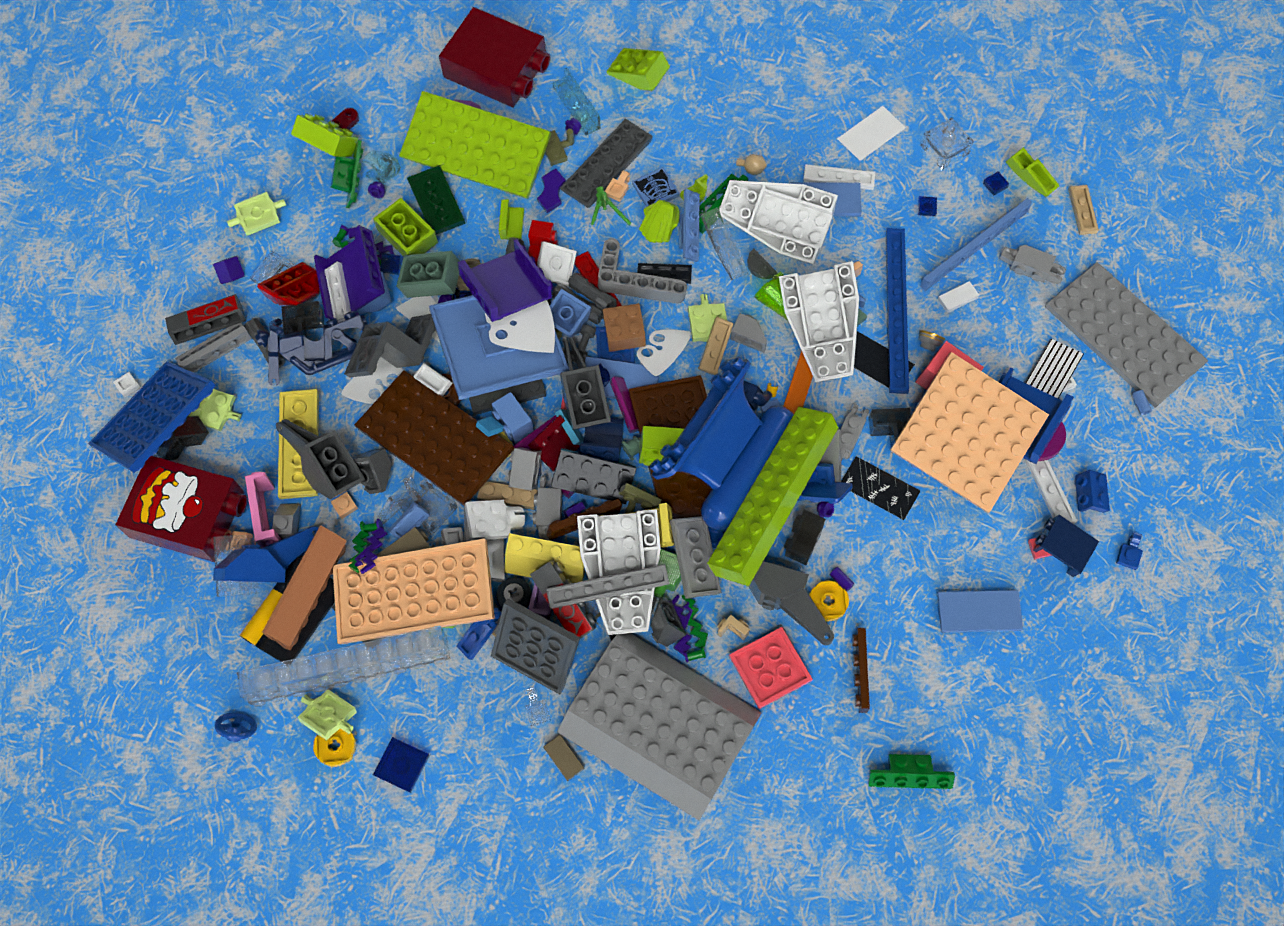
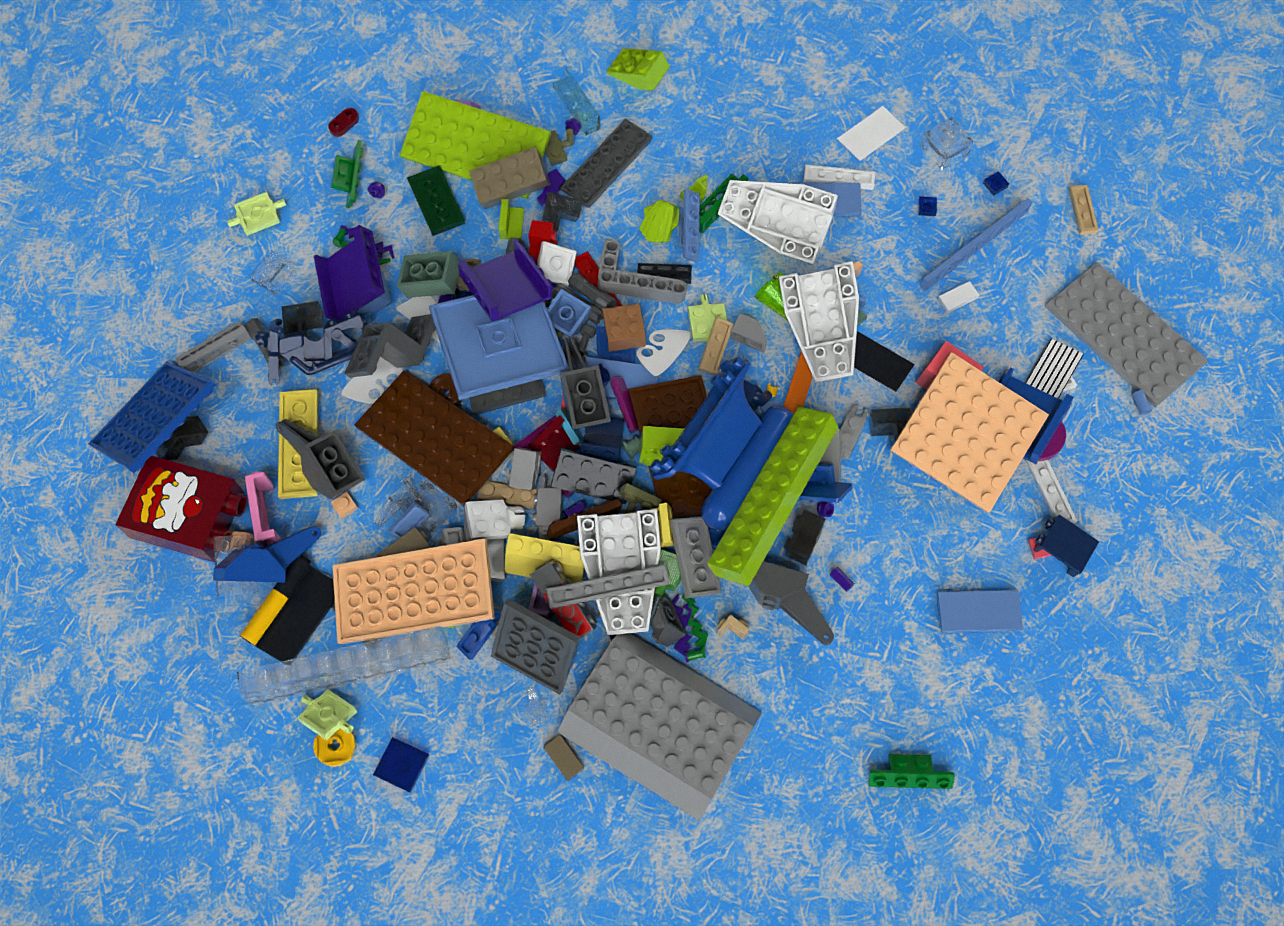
white tile [113,372,141,398] -> none
dark grey brick [165,294,246,345] -> none
yellowish green plate [186,389,242,431] -> none
dark purple panel [213,256,245,284] -> none
blue piece [214,712,257,742] -> none
red wedge [257,262,319,306] -> none
nougat slope [262,525,347,650] -> none
light grey slope [272,504,301,539] -> none
lime brick [291,113,358,157] -> none
white tile [325,262,351,332] -> none
piece [348,519,388,574] -> none
dark grey slope [352,448,391,494] -> none
clear light blue piece [362,150,401,185] -> none
lime brick [373,198,438,257] -> none
clear blue plate [380,253,400,275] -> none
white tile [413,363,452,397] -> none
dark red brick [439,7,550,108] -> none
dark azure tile [476,416,504,437] -> none
white piece [485,300,555,353] -> none
medium blue brick [491,392,534,445] -> none
black wheel [496,577,532,609] -> none
bright green plant [591,186,631,225] -> none
light nougat plate [605,170,630,202] -> none
tile [632,167,679,207] -> none
clear slope [700,208,748,280] -> none
coral plate [729,627,813,709] -> none
tan piece [736,154,767,175] -> none
dark grey plate [747,249,777,279] -> none
yellow plate [809,581,849,621] -> none
black sticker [841,456,920,520] -> none
reddish brown plate [852,628,870,713] -> none
blue plate [886,228,909,394] -> none
light grey piece [919,330,945,351] -> none
light grey hinge [1000,245,1066,284] -> none
lime slope [1005,147,1060,197] -> none
blue bracket [1075,470,1110,513] -> none
blue plate [1116,532,1143,570] -> none
none -> dark tan brick [469,147,551,209]
none -> clear smoke brick [540,192,583,231]

